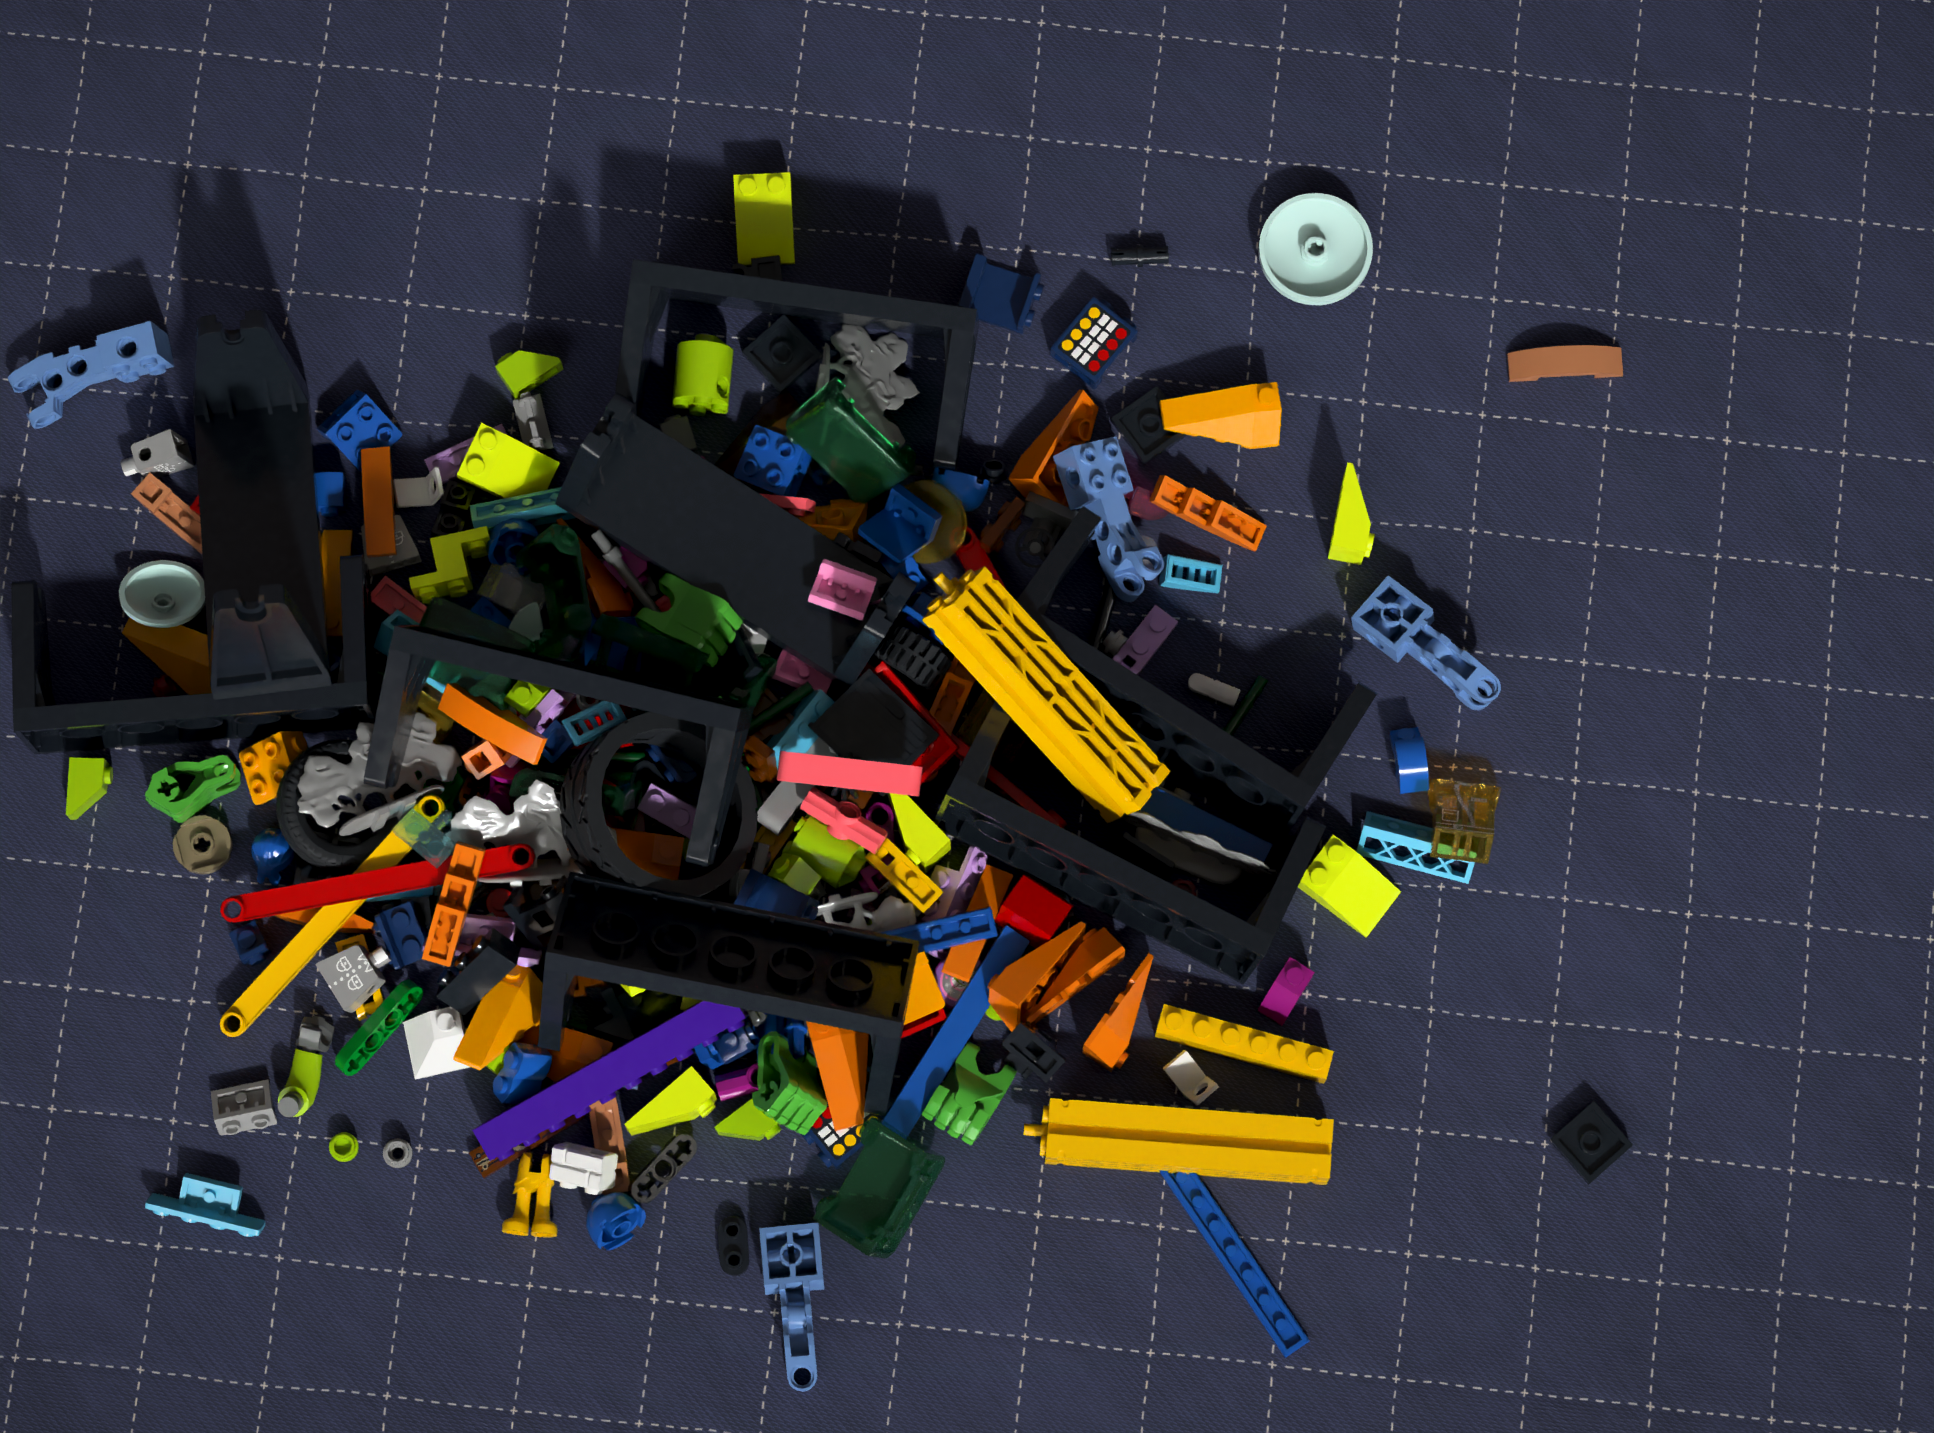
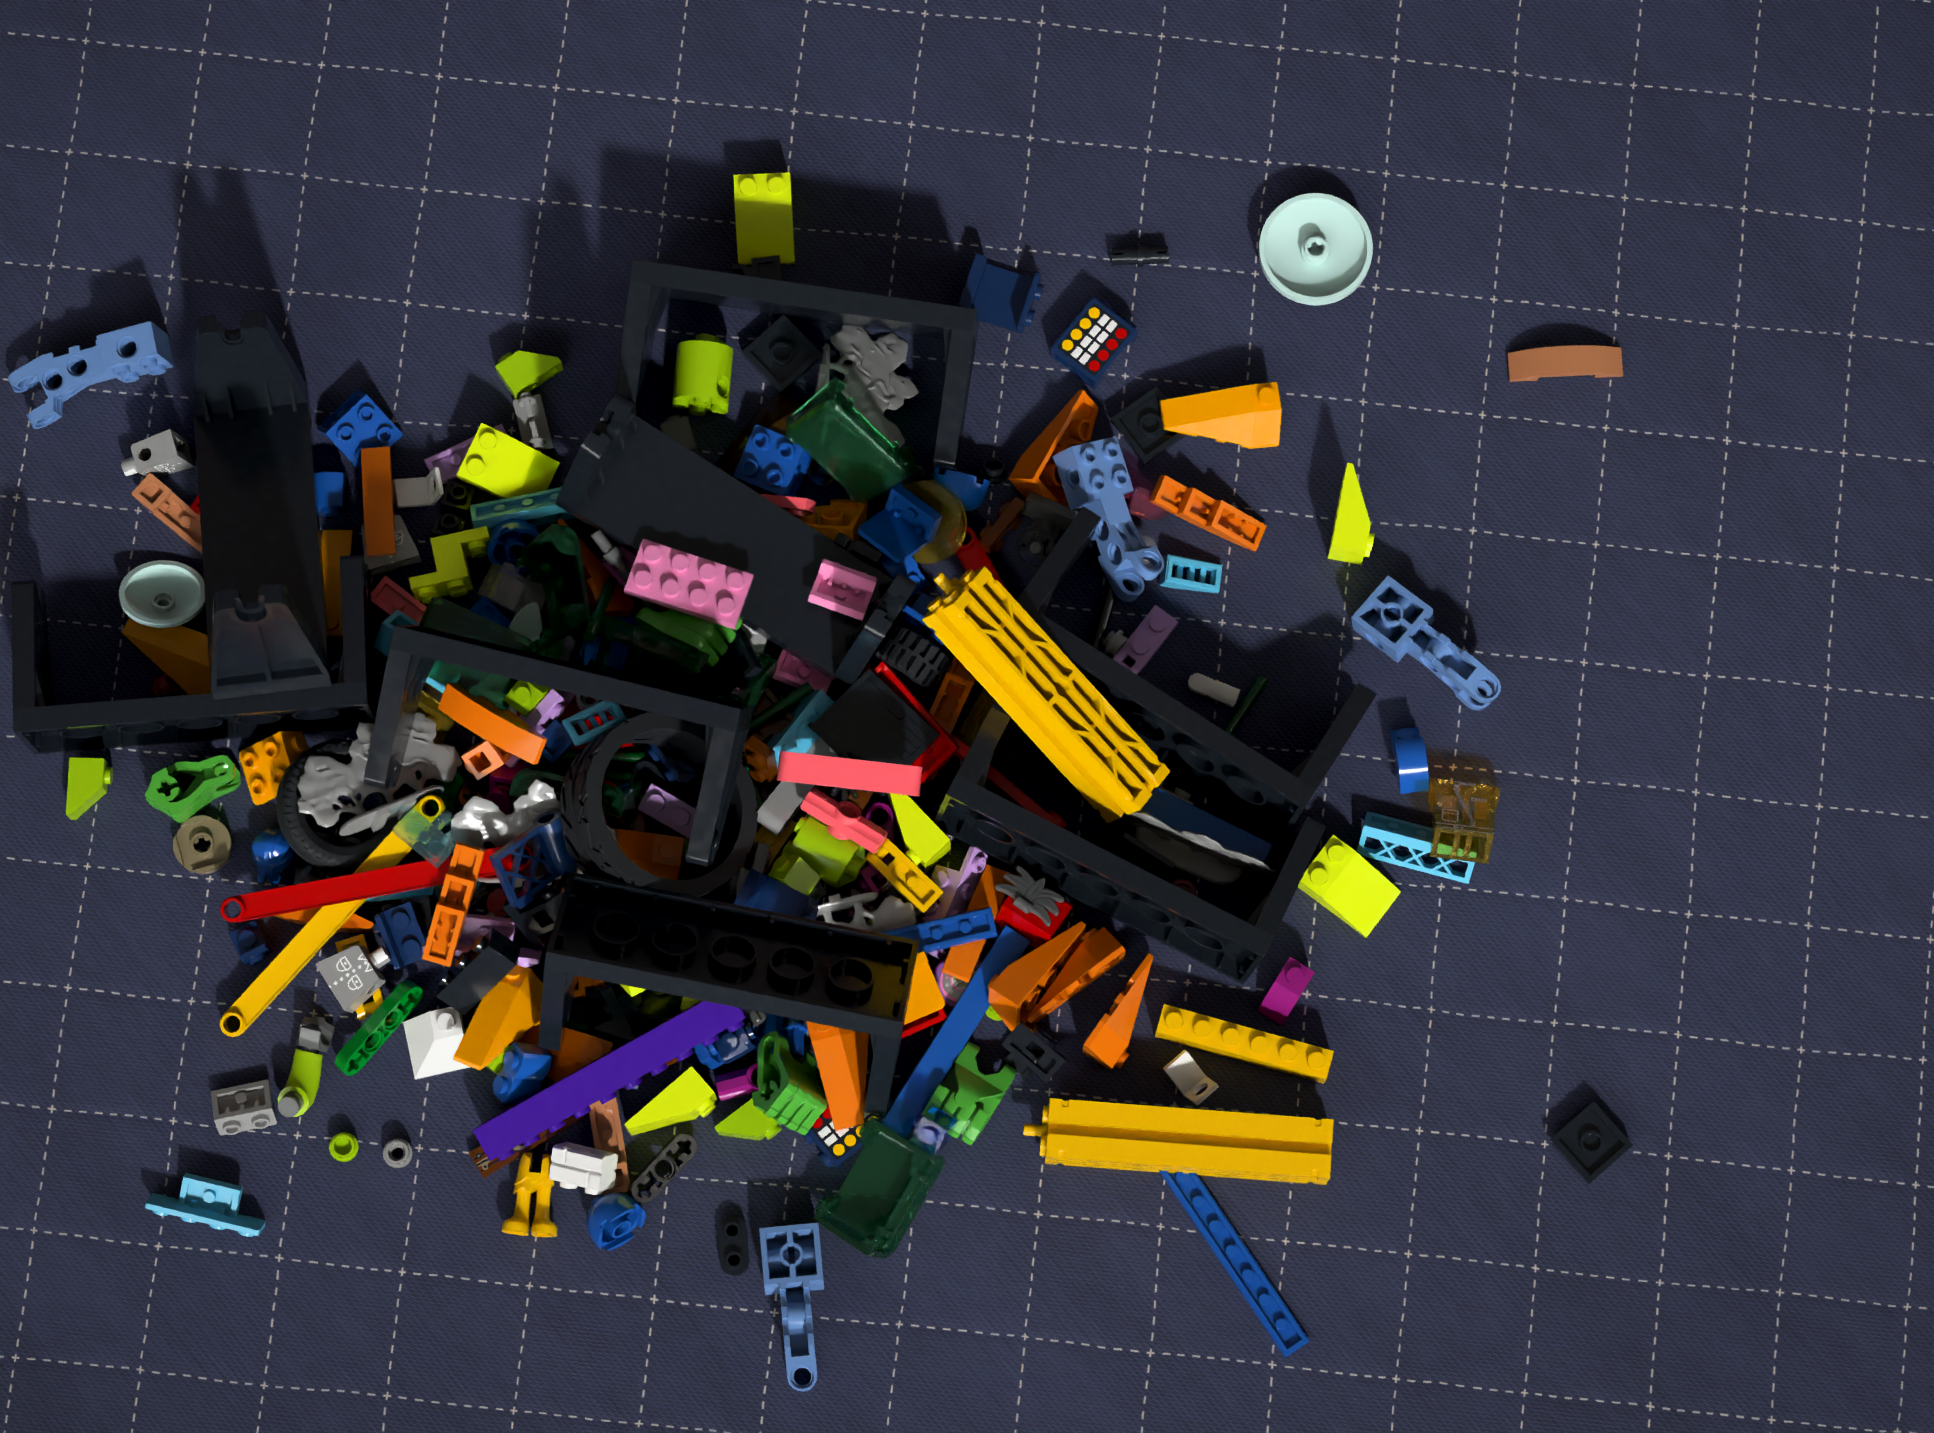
none -> dark blue piece [489,811,578,909]
none -> dark green bar [583,576,617,642]
none -> bright pink plate [624,539,754,630]
none -> brick [910,1106,958,1155]
none -> dark grey piece [995,866,1064,927]

